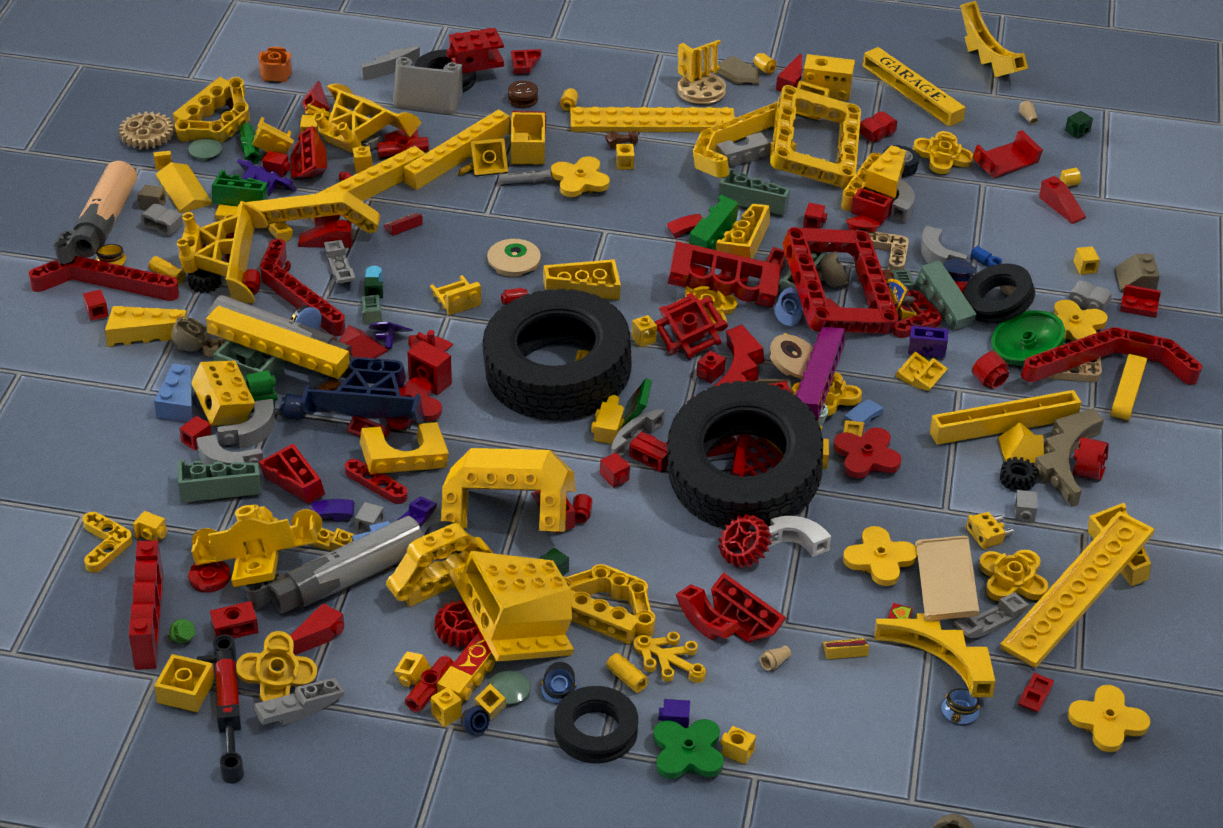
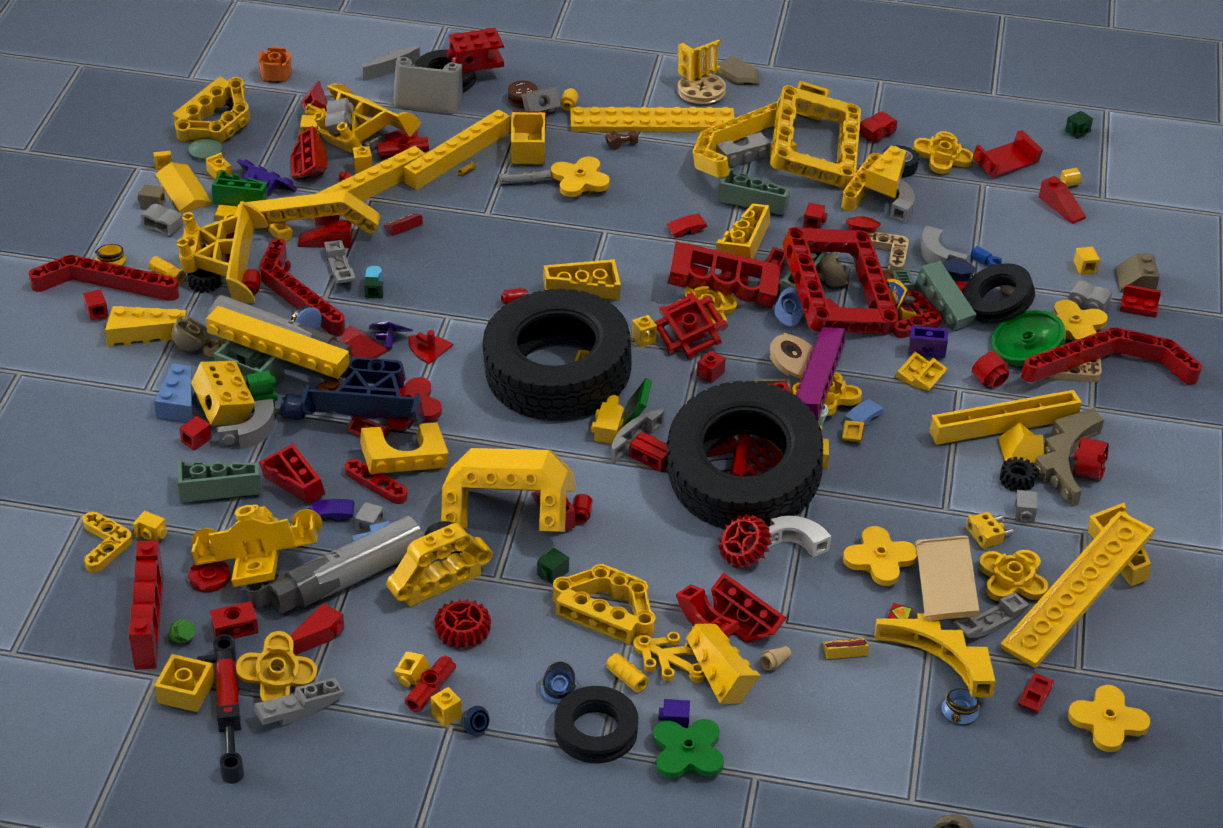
piece [53,161,137,264] -> none
tan gear [119,111,174,149] -> none
light grey arch [196,434,263,468] -> none
green piece [239,123,261,164] -> none
yellow plate [252,117,294,154] -> none
red brick [262,151,290,178] -> none
yellow slope [309,528,355,551] -> none
sand green slope [361,295,382,325] -> none
dark purple slope [397,496,437,527] -> none
red brick [407,340,452,396] -> none
yellow plate [430,275,481,316] -> none
yellow brick [437,631,496,704] -> none
yellow wedge [449,551,574,662] -> none
yellow slope [470,138,508,176] -> none
yellow brick [475,684,506,721] -> none
tan tile [487,239,541,277] -> none
sand green dish [488,671,531,706] -> none
red wing [511,49,542,74] -> none
red brick [600,453,631,488] -> none
yellow brick [616,144,634,170] -> none
green wedge [689,194,738,250] -> none
red arch [694,325,764,397] -> none
yellow brick [720,726,756,765] -> none
yellow brick [753,53,777,74] -> none
red slope [776,54,802,92] -> none
yellow piece [803,54,855,101] -> none
red plant [833,427,902,478] -> none
red slope [851,188,894,224] -> none
yellow brick [863,47,966,127] -> none
yellow arch [960,1,1028,77] -> none
tan cone [1019,101,1039,125] -> none
yellow beam [1110,354,1147,421] -> none
none -> yellow brick [206,153,232,179]
none -> light grey brick [325,98,354,134]
none -> light grey brick [521,87,561,112]
none -> yellow wedge [686,624,761,704]

